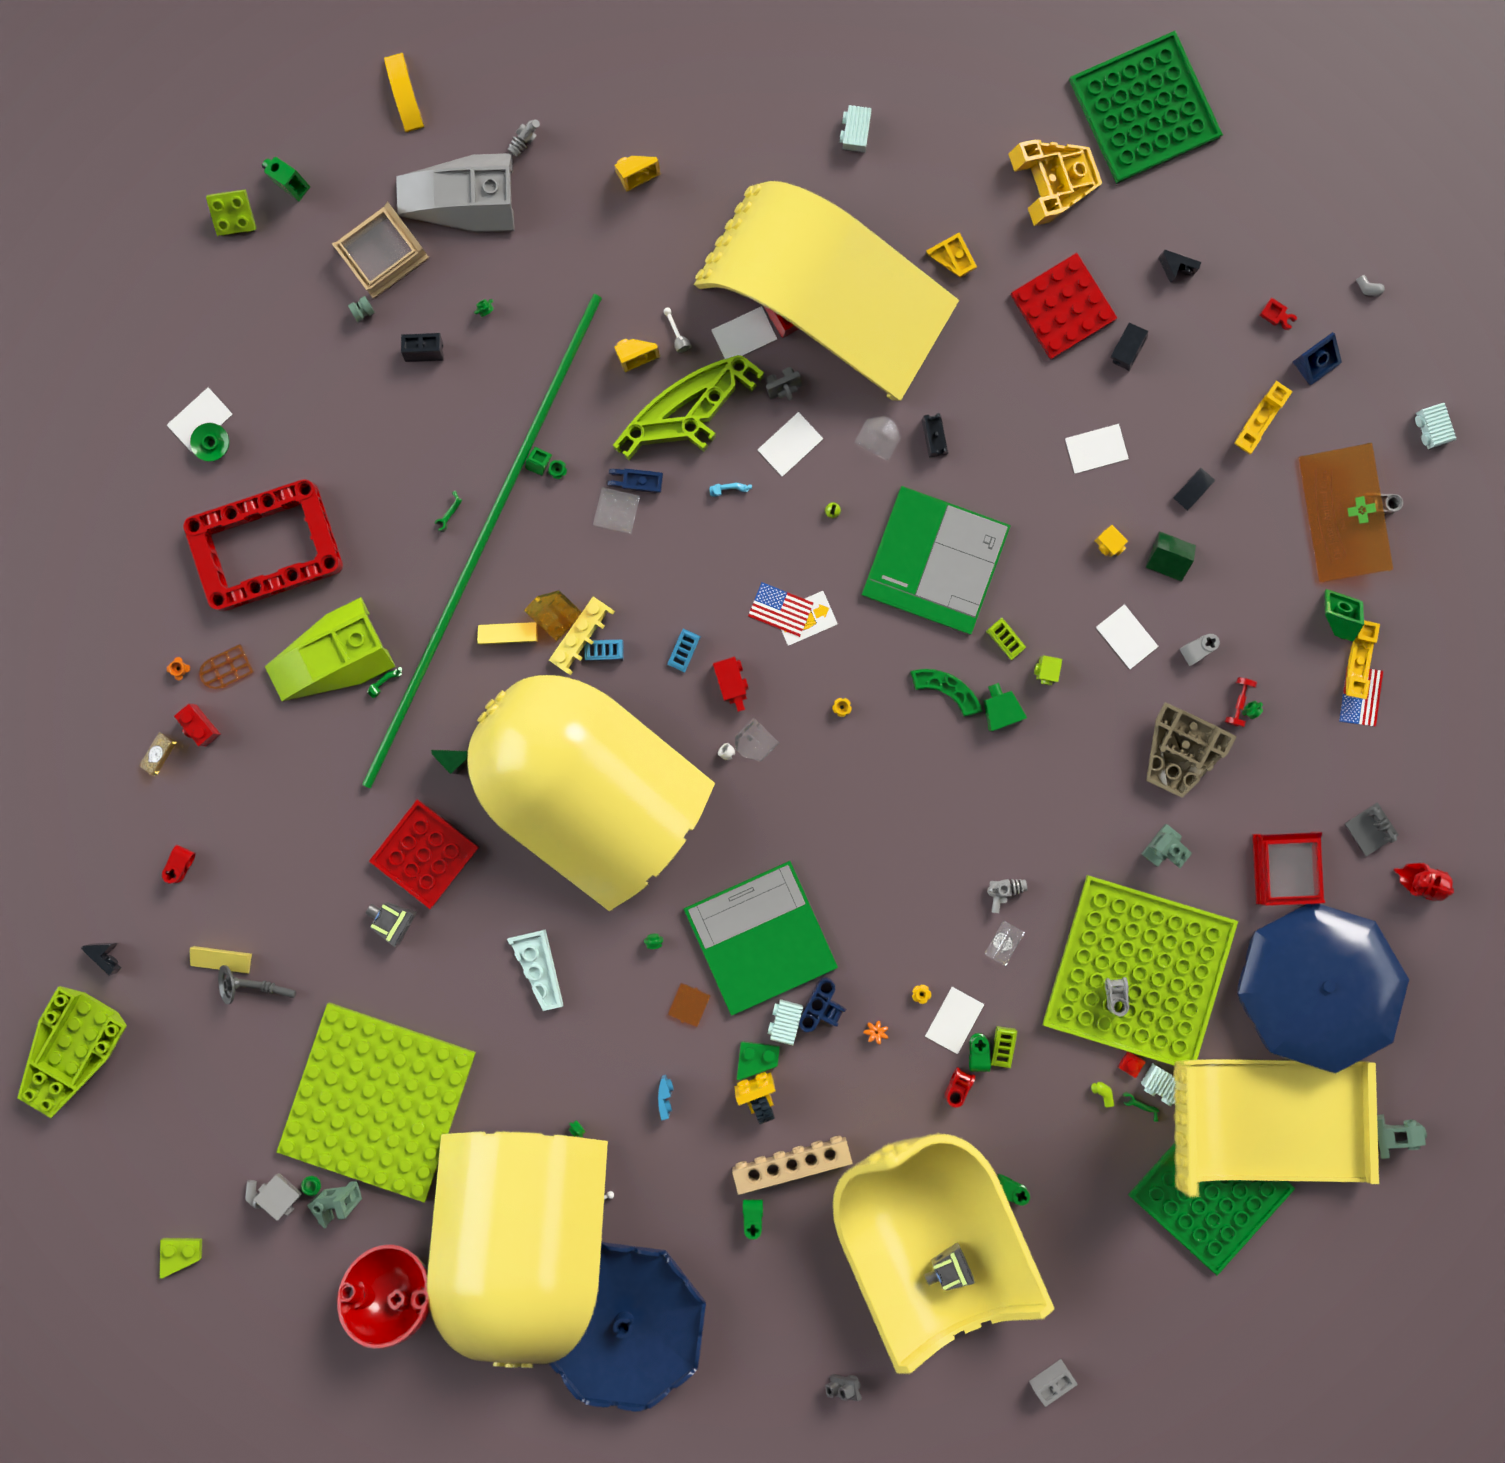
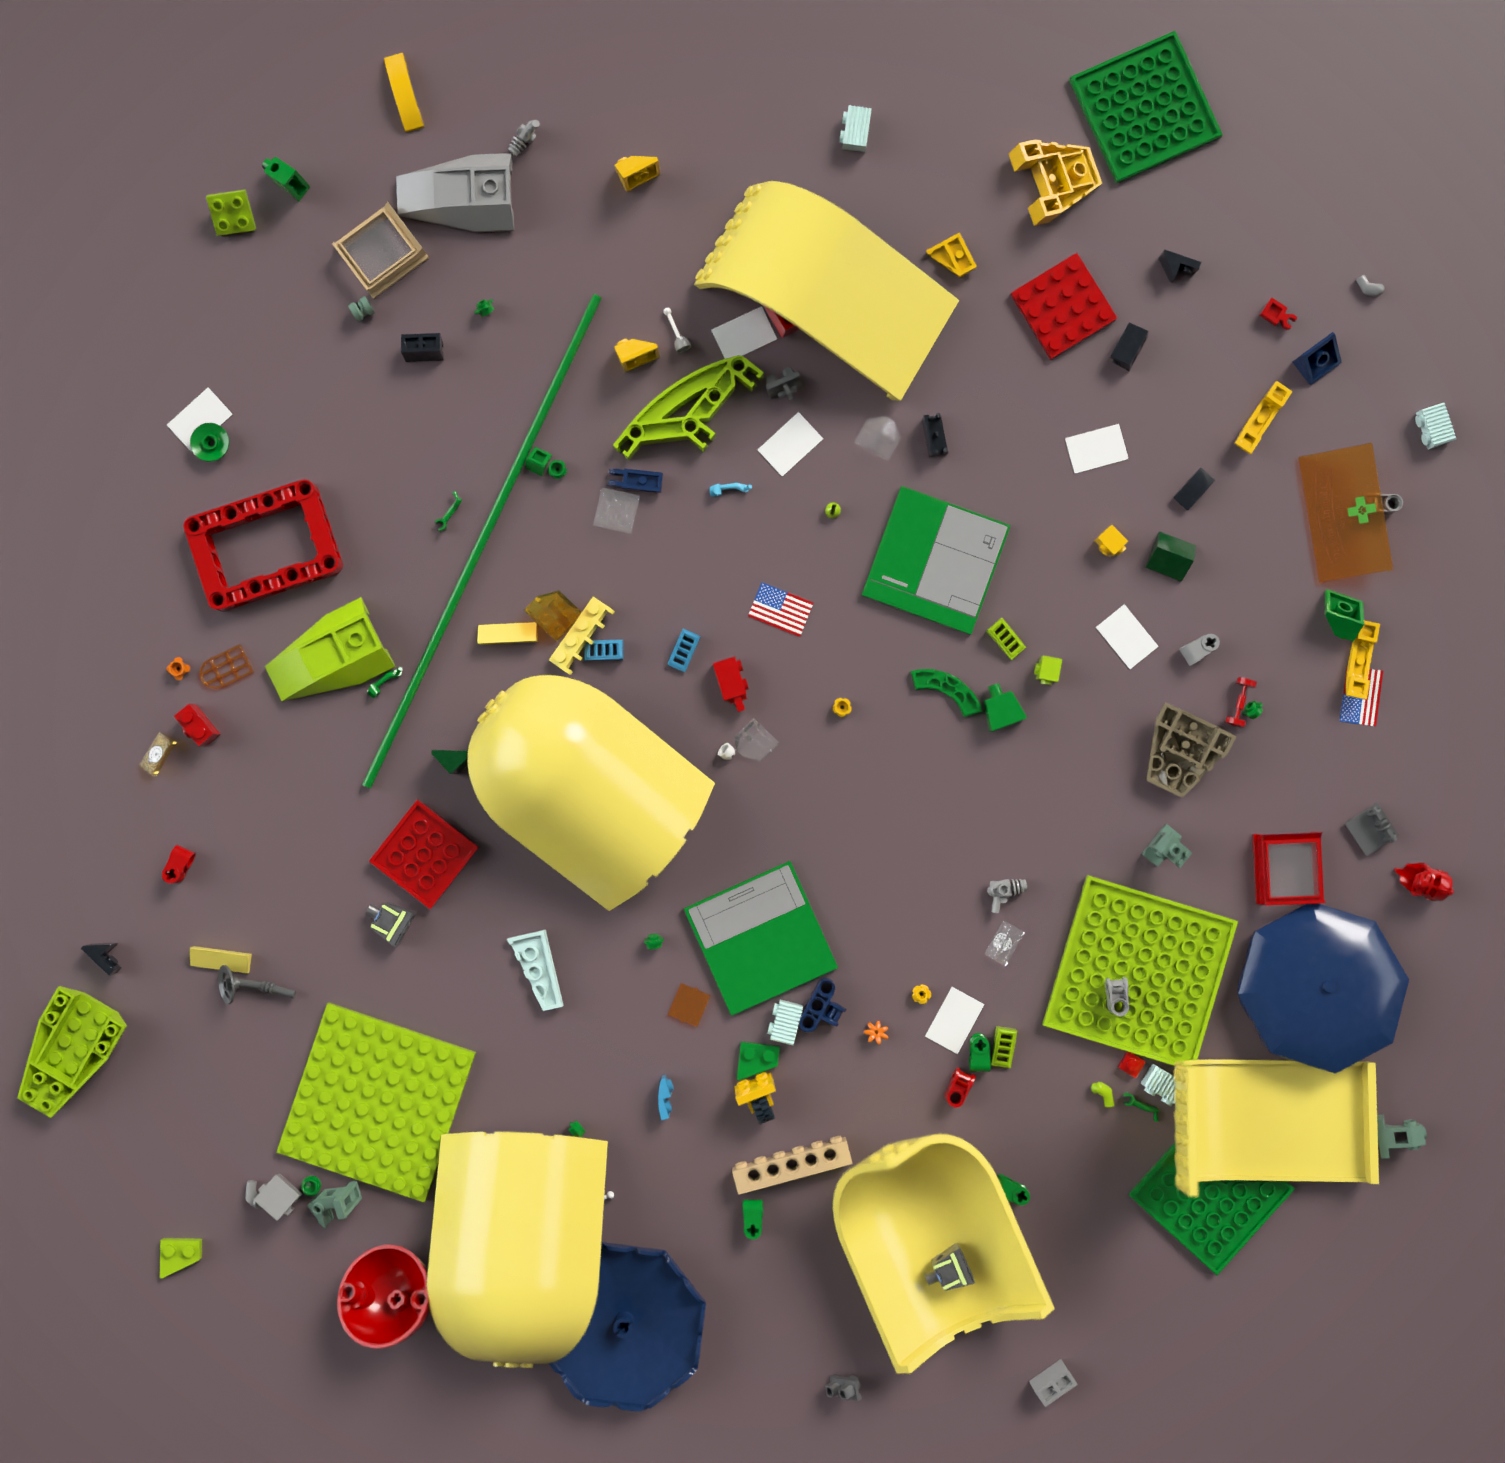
white sticker [781,591,838,646] -> none

